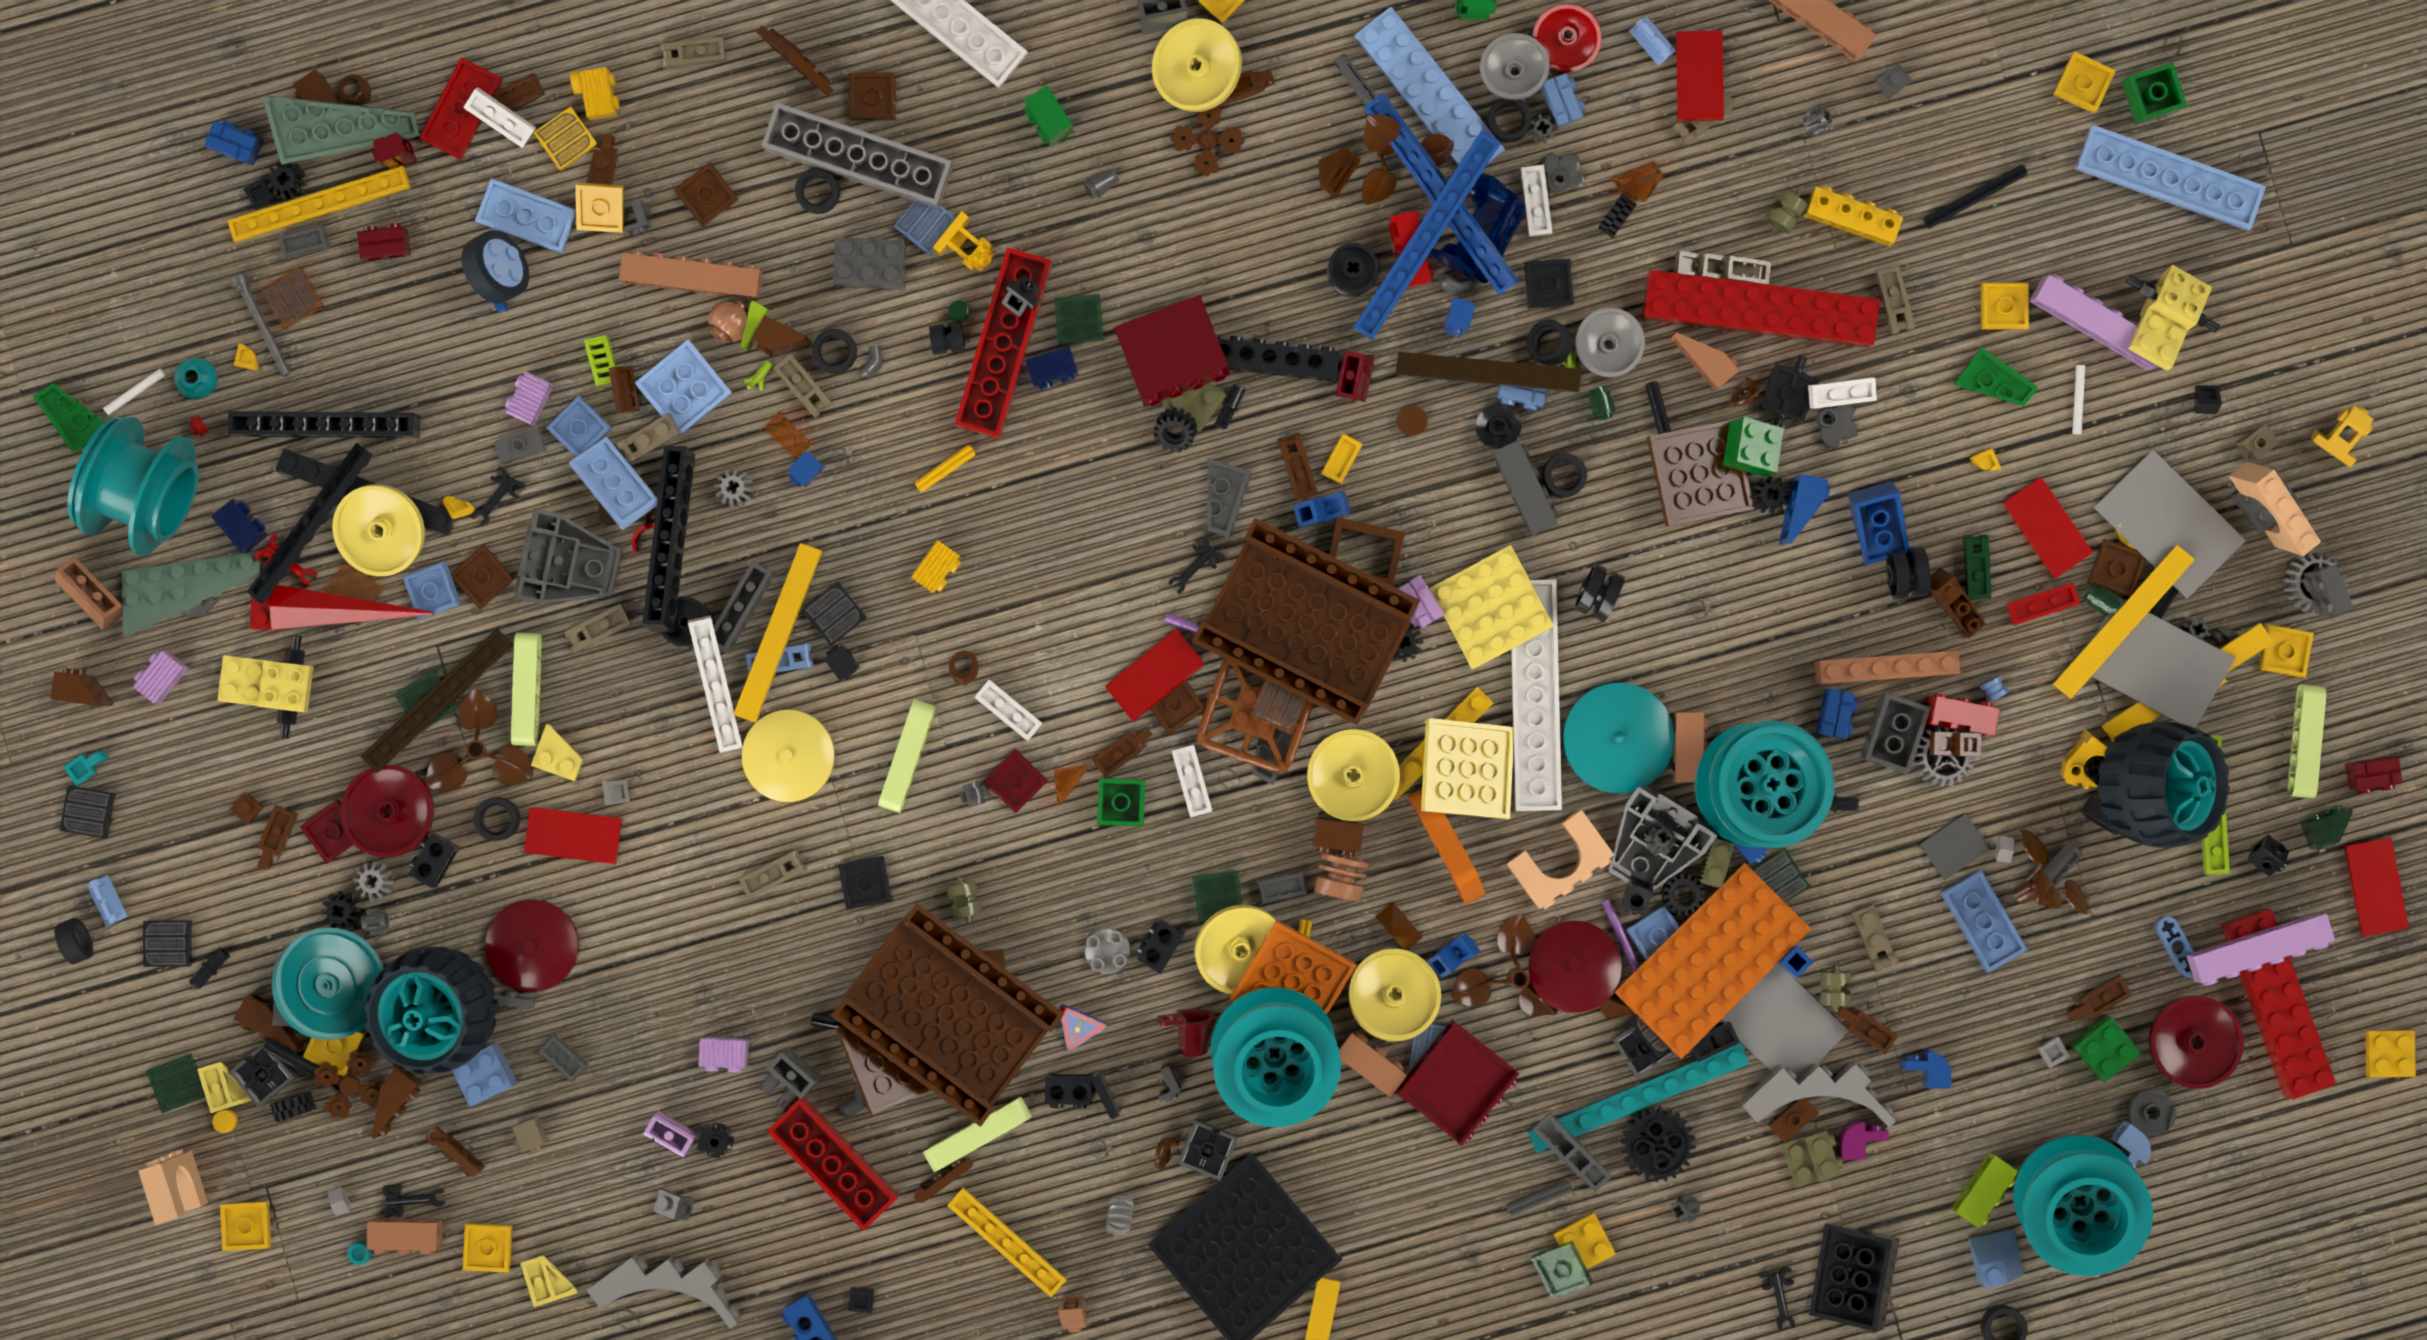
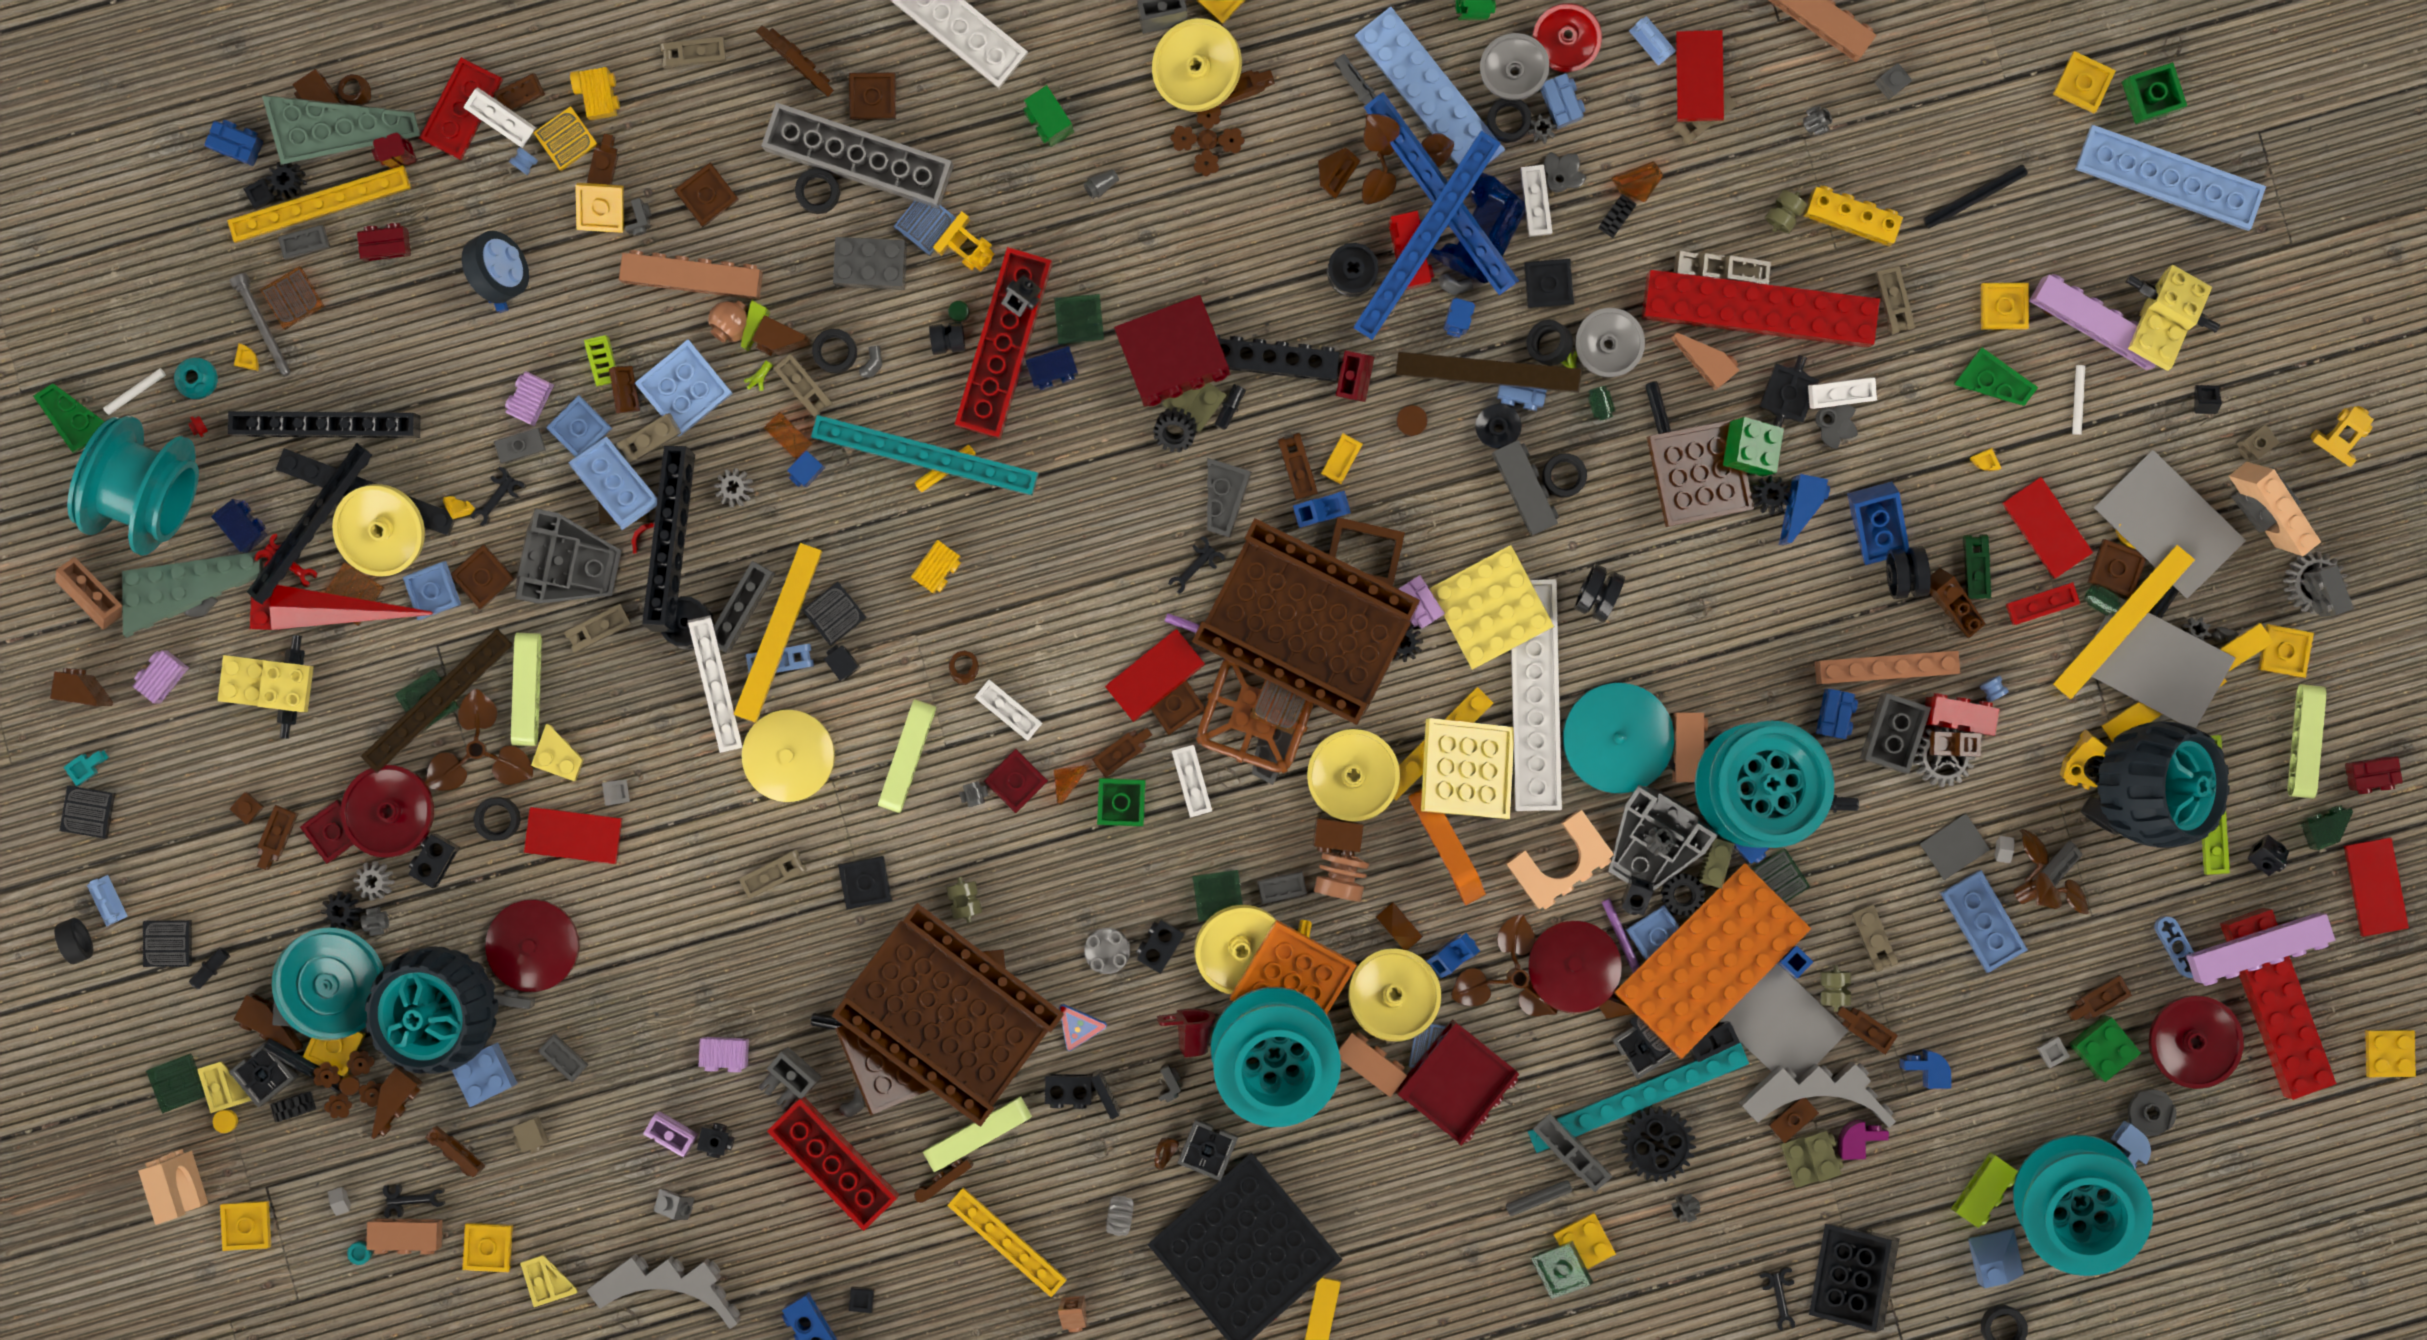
light blue tile [475,178,576,254] -> none
reddish brown piece [1730,377,1760,407] -> none
none -> medium blue wheel [509,147,538,176]
none -> teal plate [811,415,1039,496]

